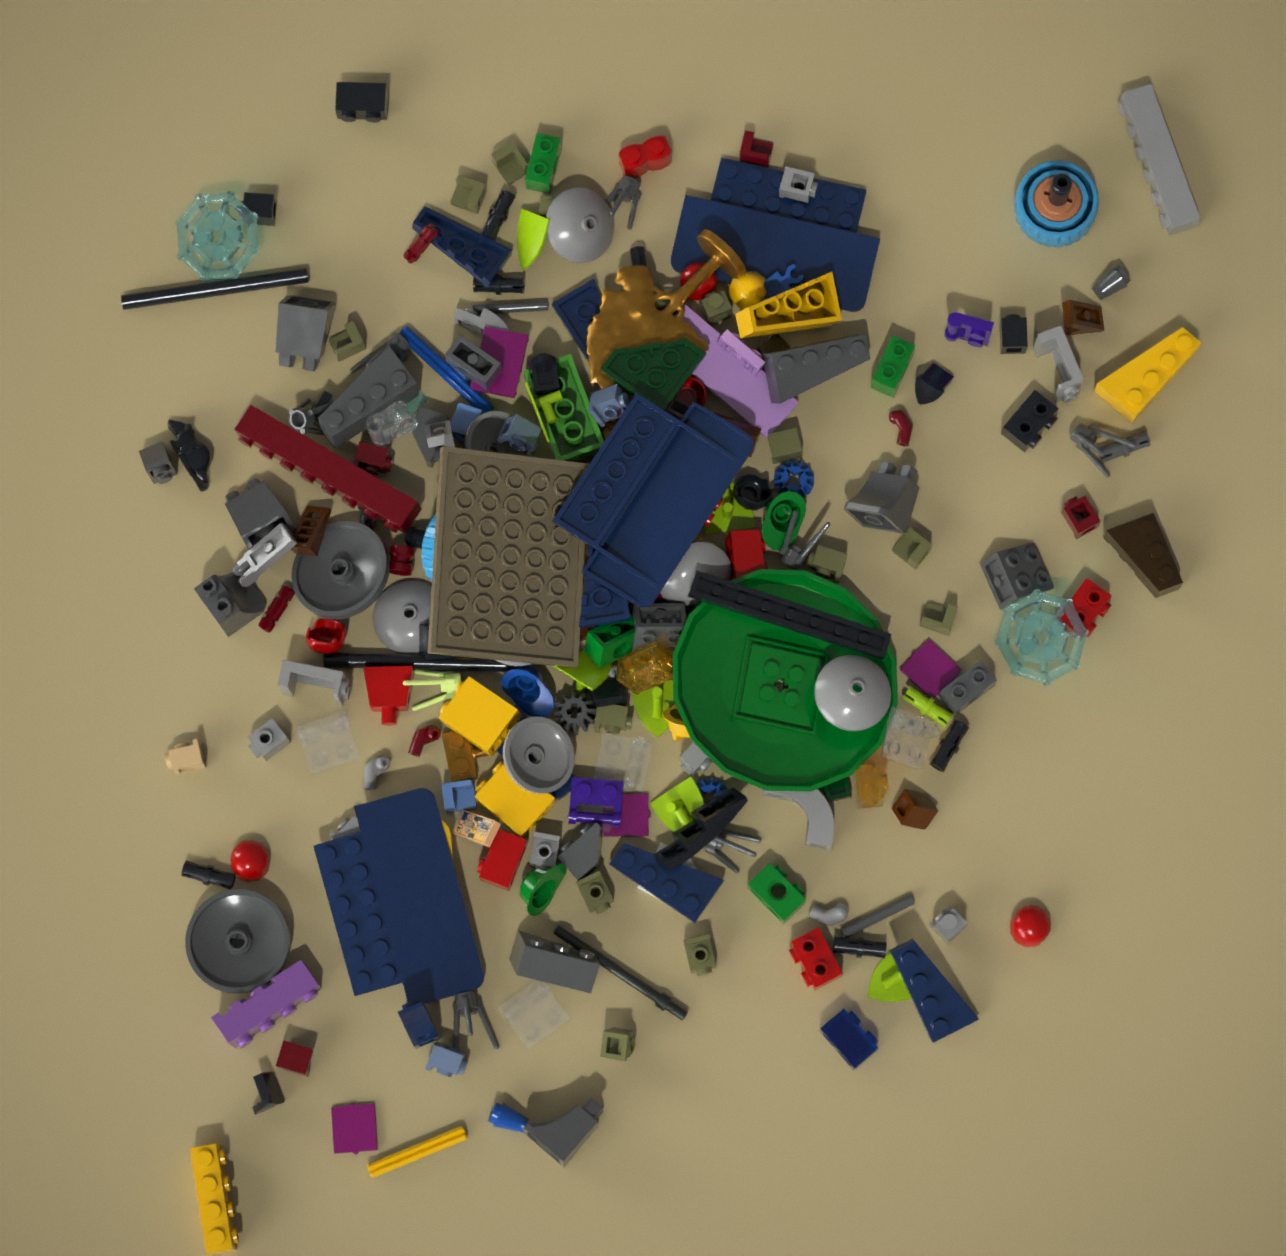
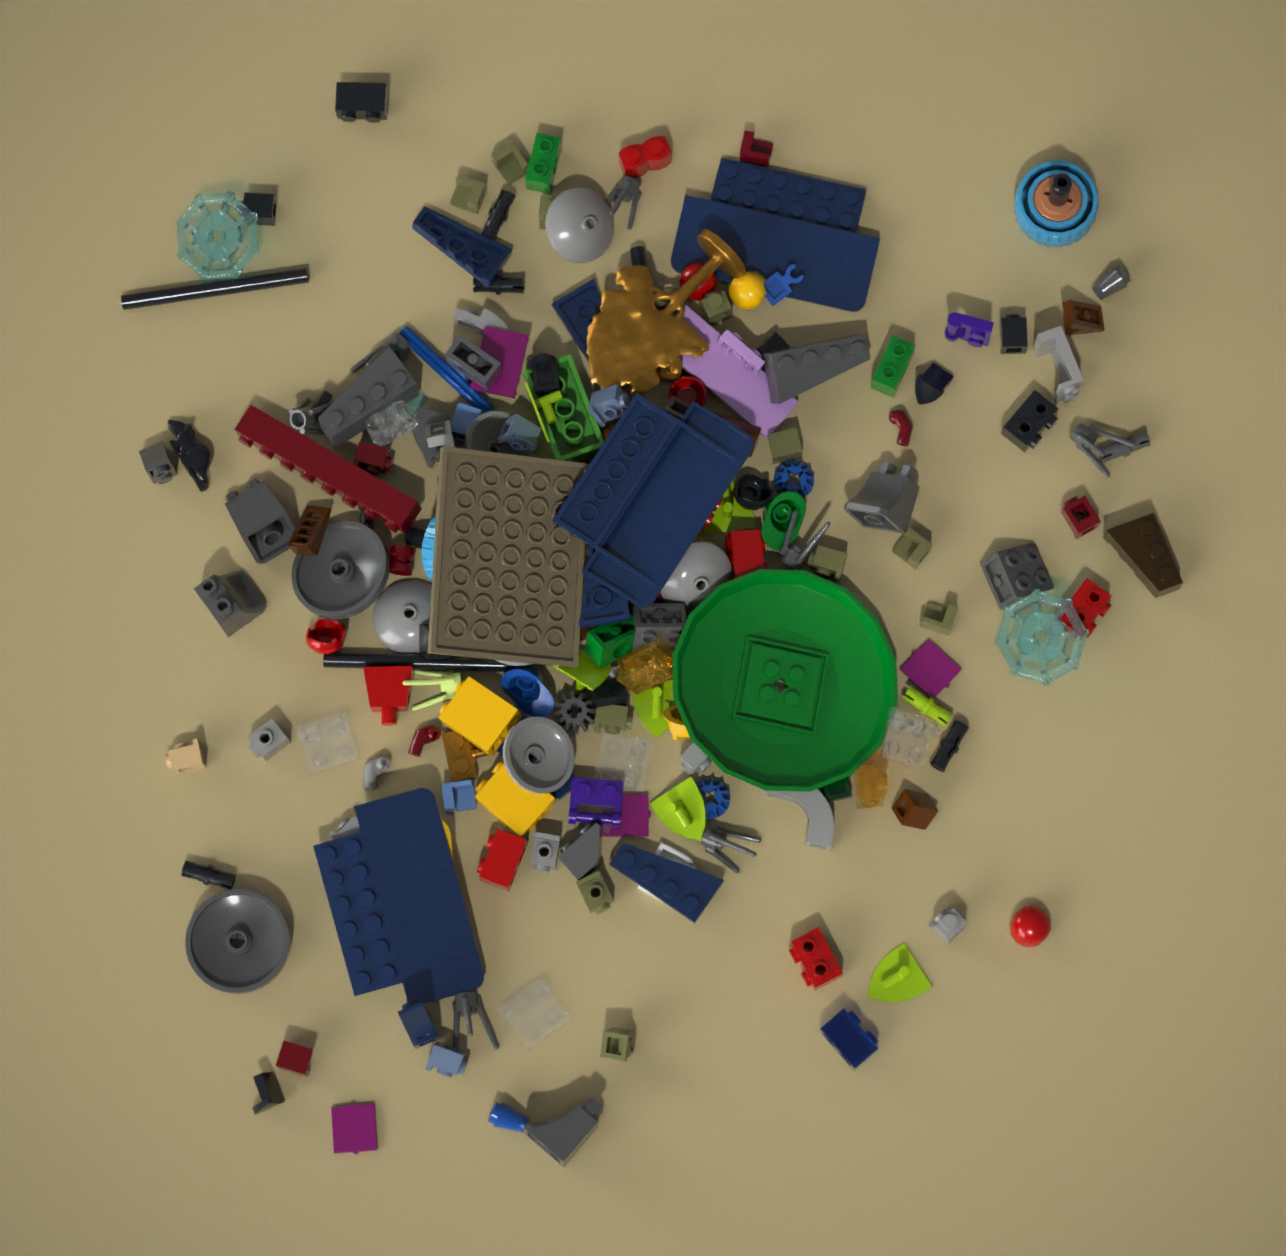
yellow brick [190,1143,239,1255] -> none
medium lavender wedge [211,960,321,1048] -> none
red hair [230,840,270,882] -> none
light grey hinge [232,523,297,587] -> none
dark red axle [259,585,295,633] -> none
dark grey hips [276,295,336,371] -> none
light grey panel [277,660,351,706] -> none
olive panel [329,321,366,362] -> none
yellow axle [367,1126,467,1177] -> none
dark red axle [403,224,438,264] -> none
tile [451,810,501,847] -> none
dark grey bar [473,301,548,314] -> none
dark grey wedge [509,930,600,993] -> none
lime shield [517,208,550,270] -> none
green piece [519,863,567,916] -> none
pearl dark grey bar [553,925,688,1021] -> none
dark green plate [600,338,707,411] -> none
black slope [654,788,748,872] -> none
olive brick [684,934,716,976] -> none
black plate [687,570,891,660] -> none
yellow wedge [735,272,842,338] -> none
green brick [747,863,806,925] -> none
light grey brick [779,166,818,203] -> none
light grey arm [809,903,849,926] -> none
light grey dish [814,655,891,731] -> none
black pin [833,936,887,958] -> none
dark grey bar [841,895,915,938] -> none
dark blue wing [889,939,979,1043] -> none
dark grey brick [939,660,997,717] -> none
yellow wedge [1094,327,1202,424] -> none
light grey brick [1118,84,1201,236] -> none

